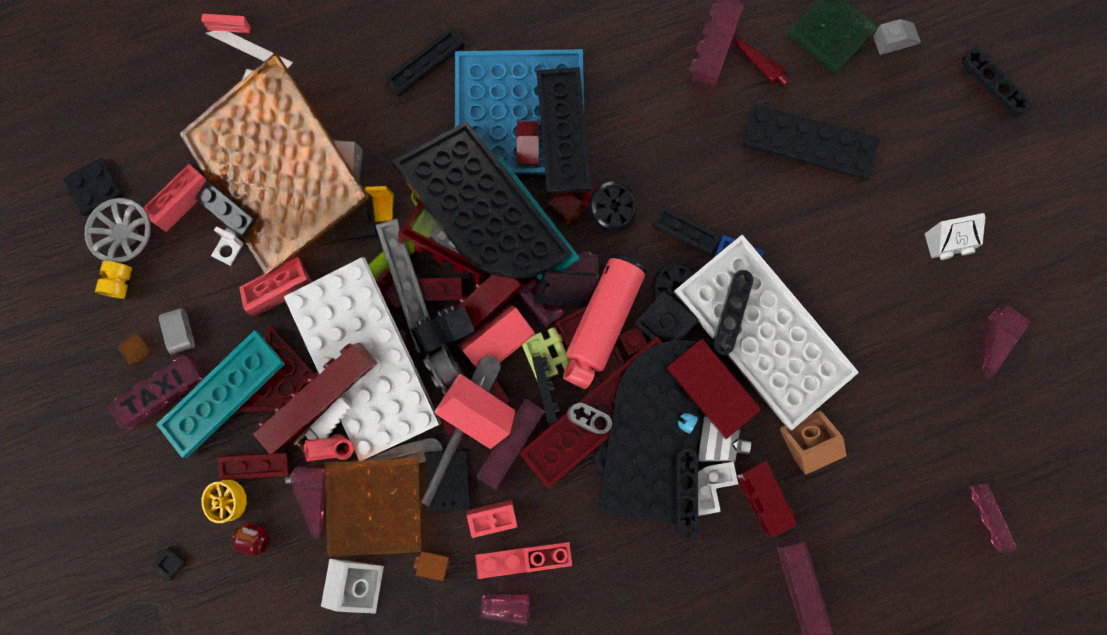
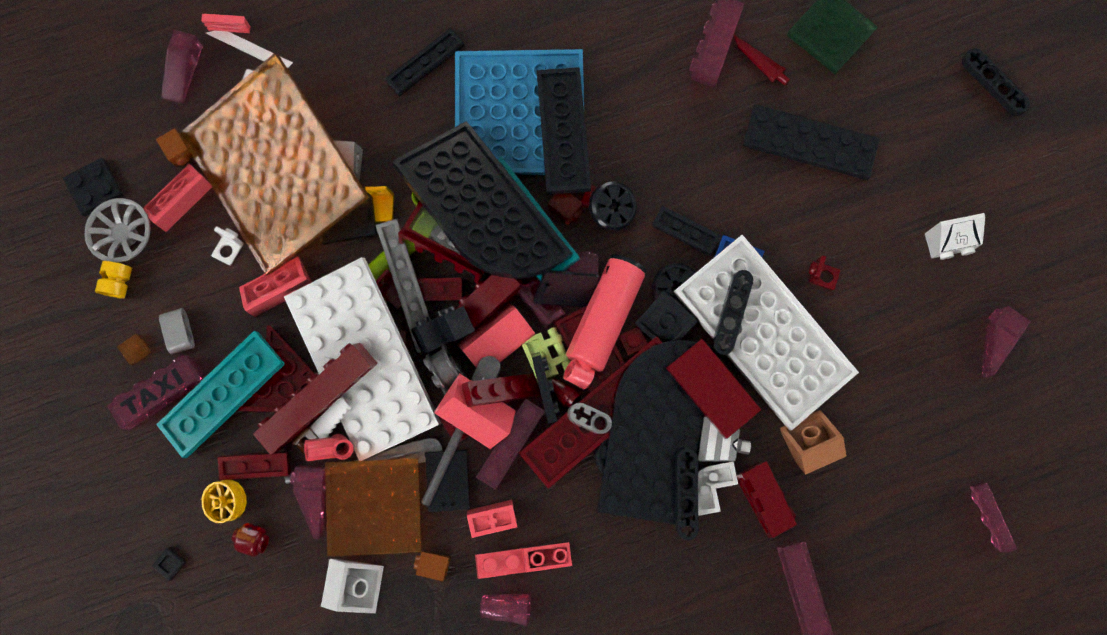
plate [195,180,257,238] -> none
dark red slope [516,121,539,166] -> none
medium azure hinge [678,413,698,434] -> none
light grey slope [873,19,921,55] -> none
none -> dark orange brick [156,128,194,167]
none -> clear pink slope [161,30,203,104]
none -> dark red plate [462,373,540,407]
none -> dark red cone [552,378,581,408]
none -> dark red bracket [808,255,840,290]

